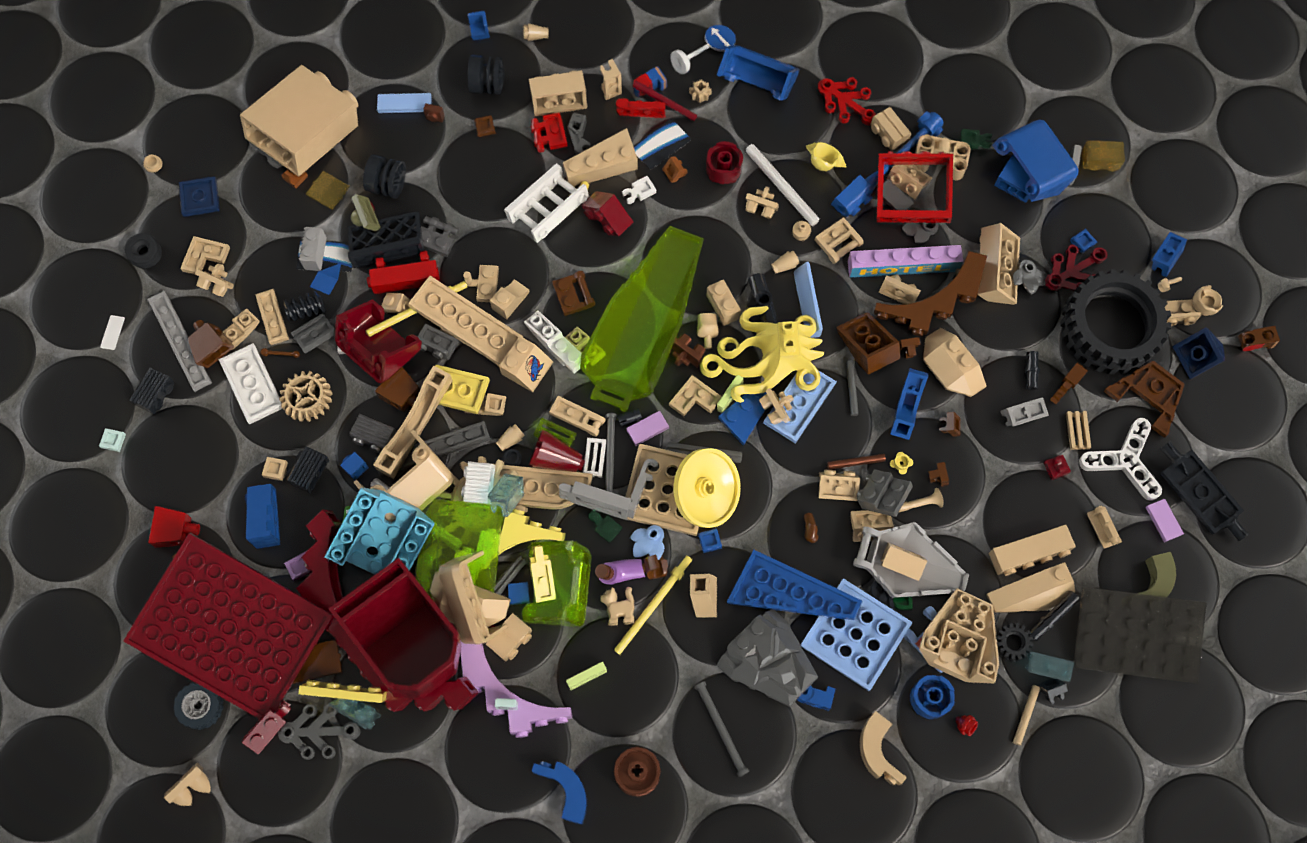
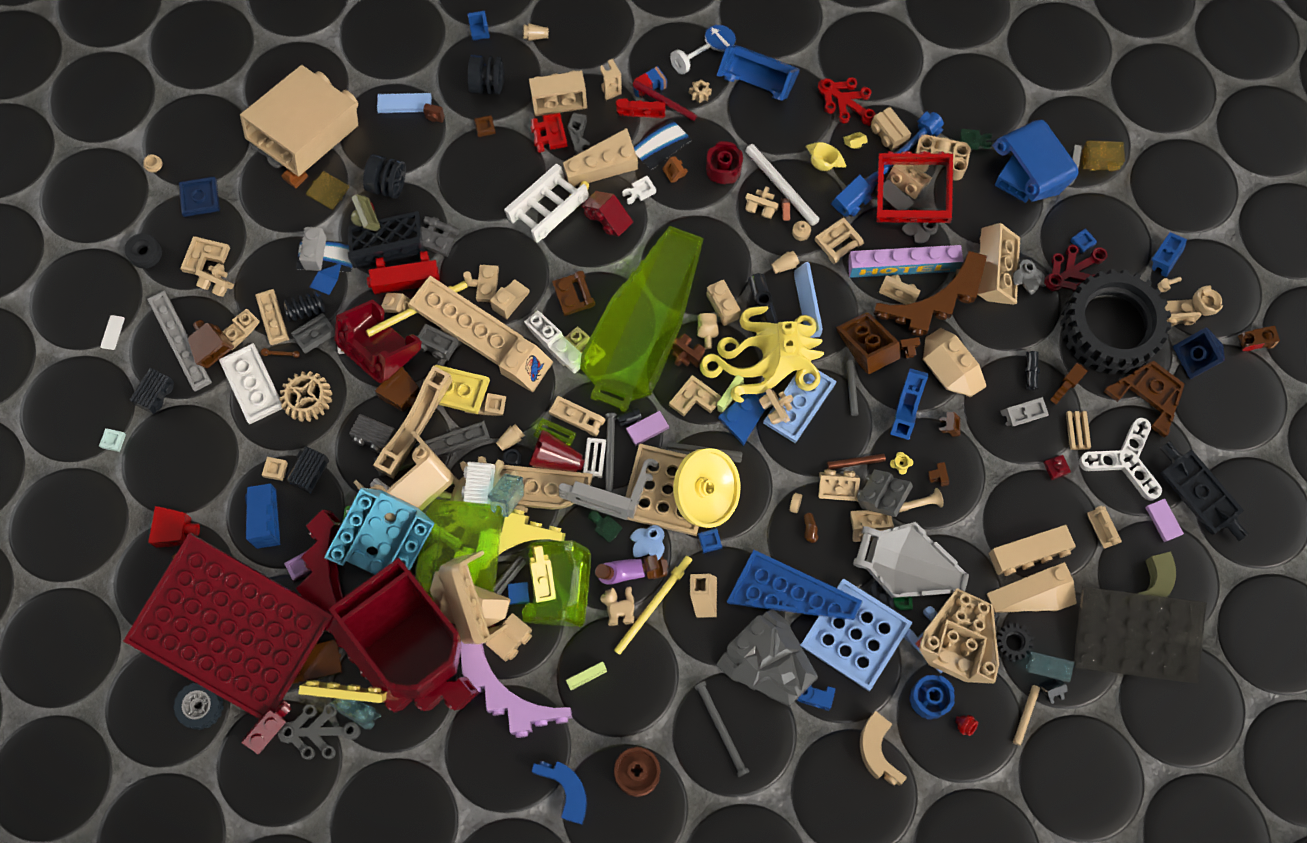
tan tile [164,763,210,806] -> none
blue plate [340,452,369,481] -> none
light aqua tile [495,698,518,710] -> none
tan hinge [881,542,927,581] -> none
black pin [1029,591,1081,642] -> none
none -> tile [780,198,790,221]
none -> tan tile [789,493,802,513]
none -> light yellow plate [843,132,867,149]

